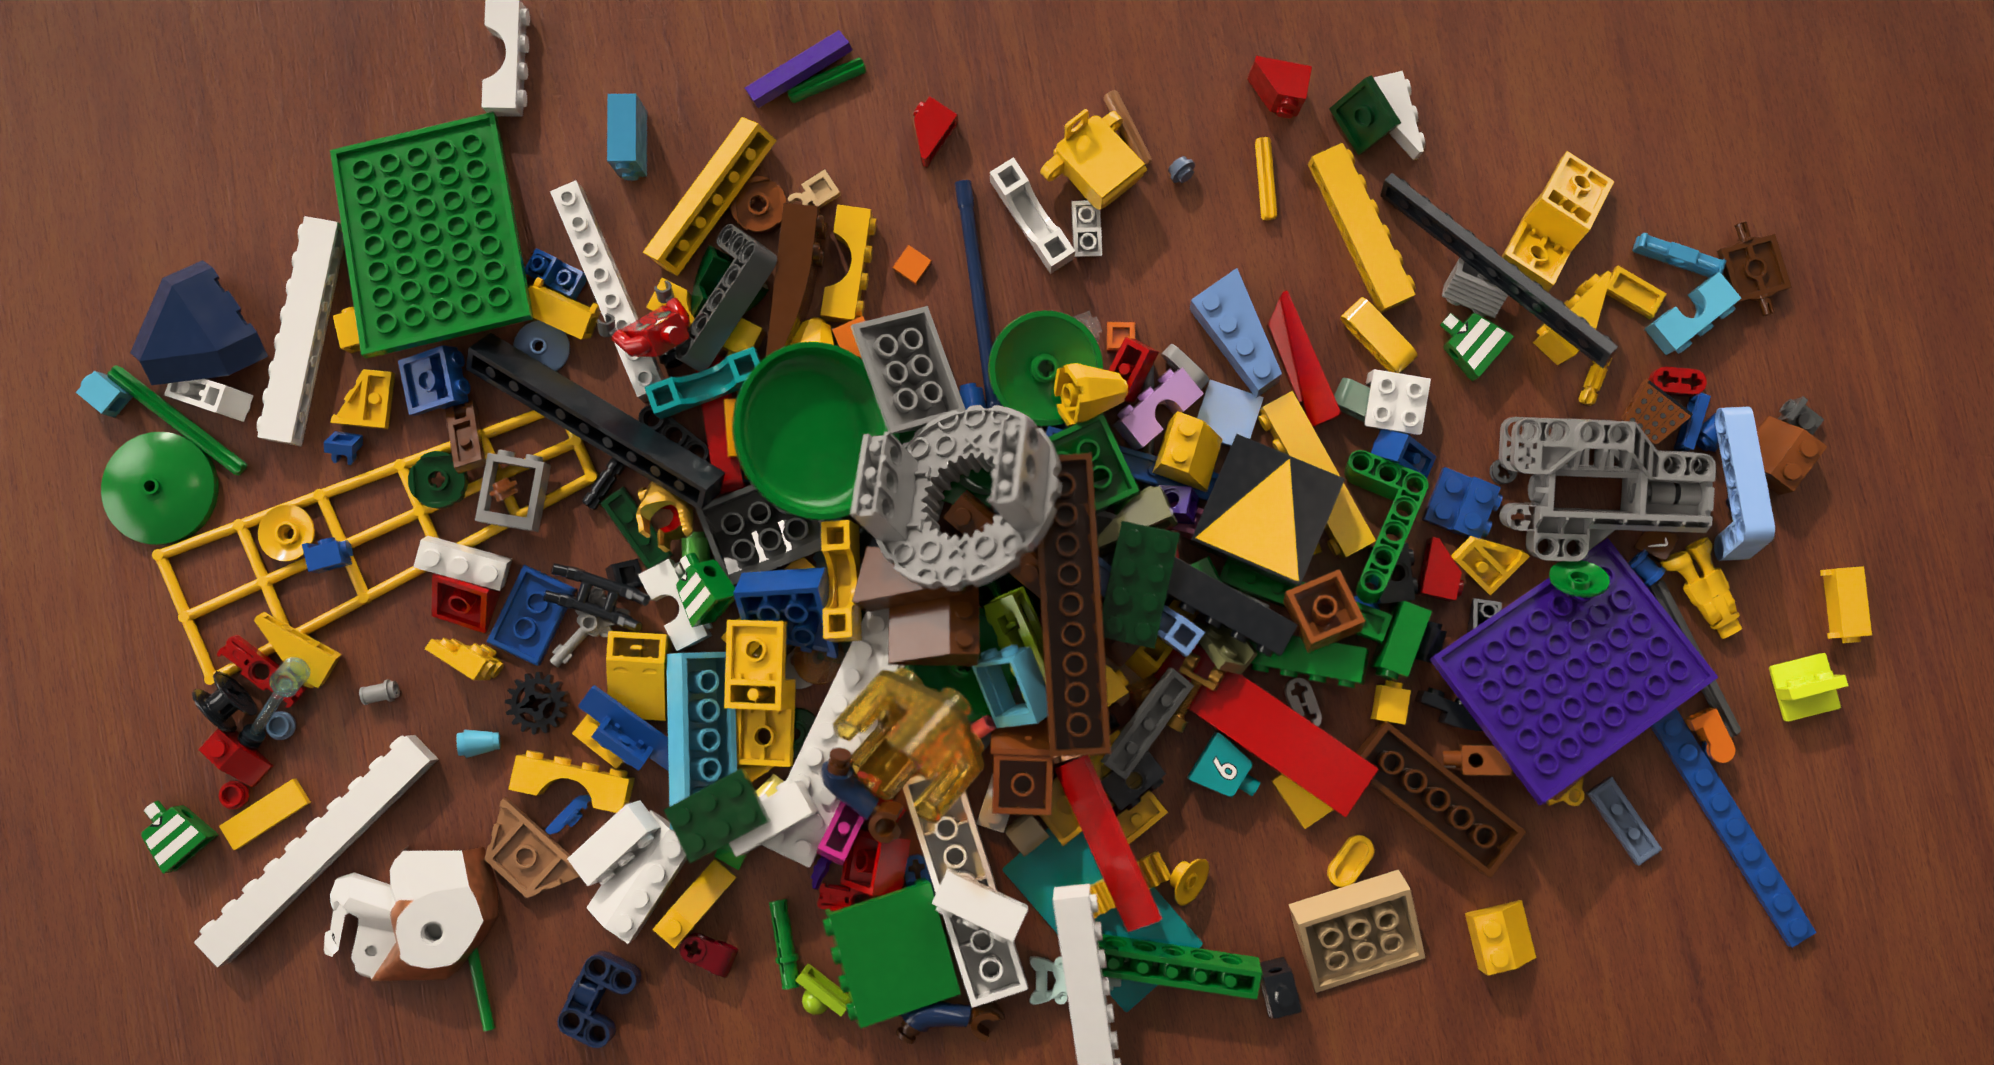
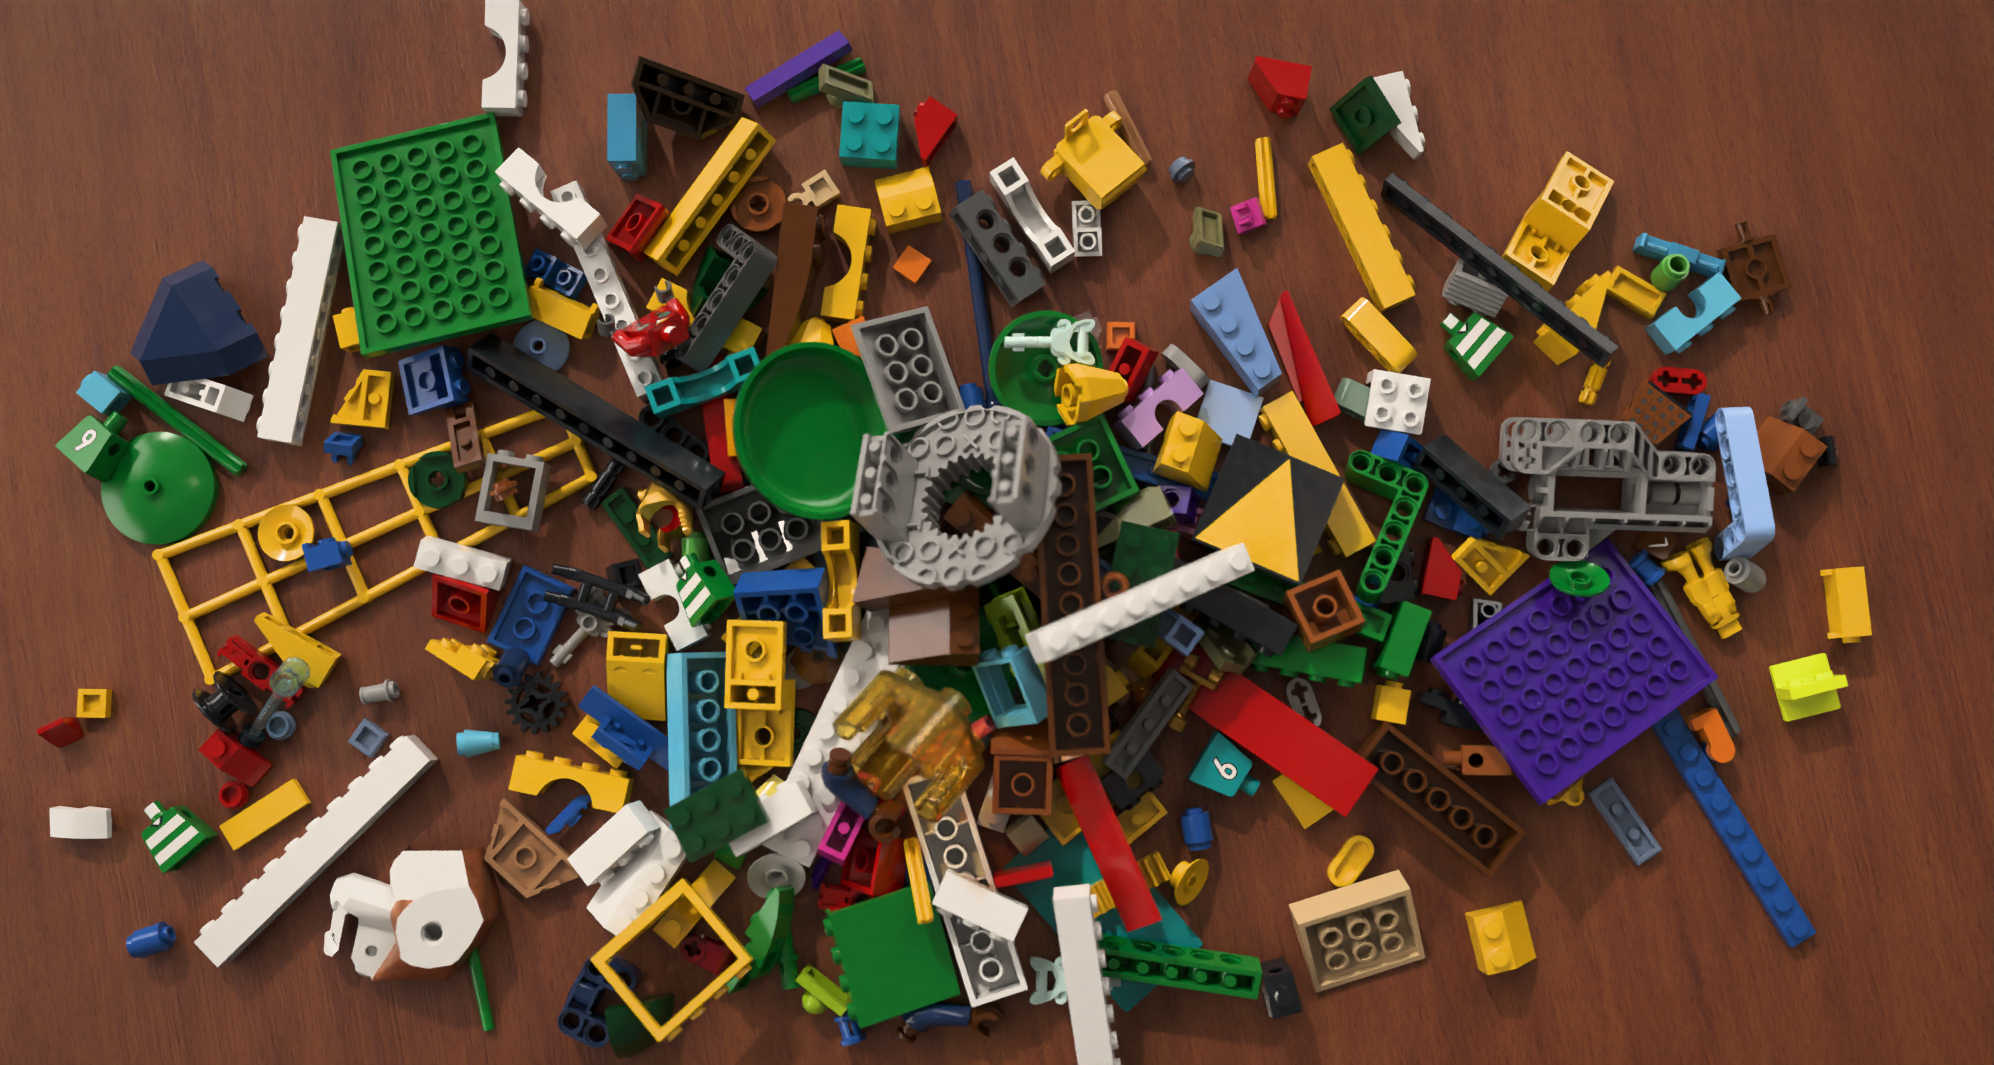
none -> red slope [36,717,84,748]
none -> white slope [50,806,112,839]
none -> green torso [55,411,130,483]
none -> yellow tile [77,689,112,718]
none -> blue brick [126,922,176,959]
none -> sand blue tile [348,718,390,758]
none -> dark blue brick [492,647,530,688]
none -> white arch [495,147,608,250]
none -> yellow window [590,878,755,1042]
none -> red slope [605,194,670,263]
none -> dark green brick [605,993,675,1059]
none -> dark brown wedge [631,56,745,140]
none -> green slope [727,885,795,994]
none -> white dish [747,853,806,899]
none -> olive tile [818,64,874,109]
none -> blue bush [833,1011,867,1046]
none -> teal brick [839,101,901,169]
none -> yellow slope [874,166,942,234]
none -> yellow axle [903,838,934,924]
none -> dark grey brick [948,190,1046,308]
none -> red tile [994,860,1054,889]
none -> light aqua piece [1004,319,1095,365]
none -> white brick [1024,543,1255,663]
none -> dark orange plate [1100,572,1129,599]
none -> blue brick [1180,807,1213,851]
none -> olive tile [1189,206,1224,257]
none -> dark pink tile [1230,197,1267,235]
none -> black brick [1414,434,1532,540]
none -> bright green brick [1651,254,1690,292]
none -> light grey brick [1724,557,1766,593]
none -> black slope [1817,435,1840,467]

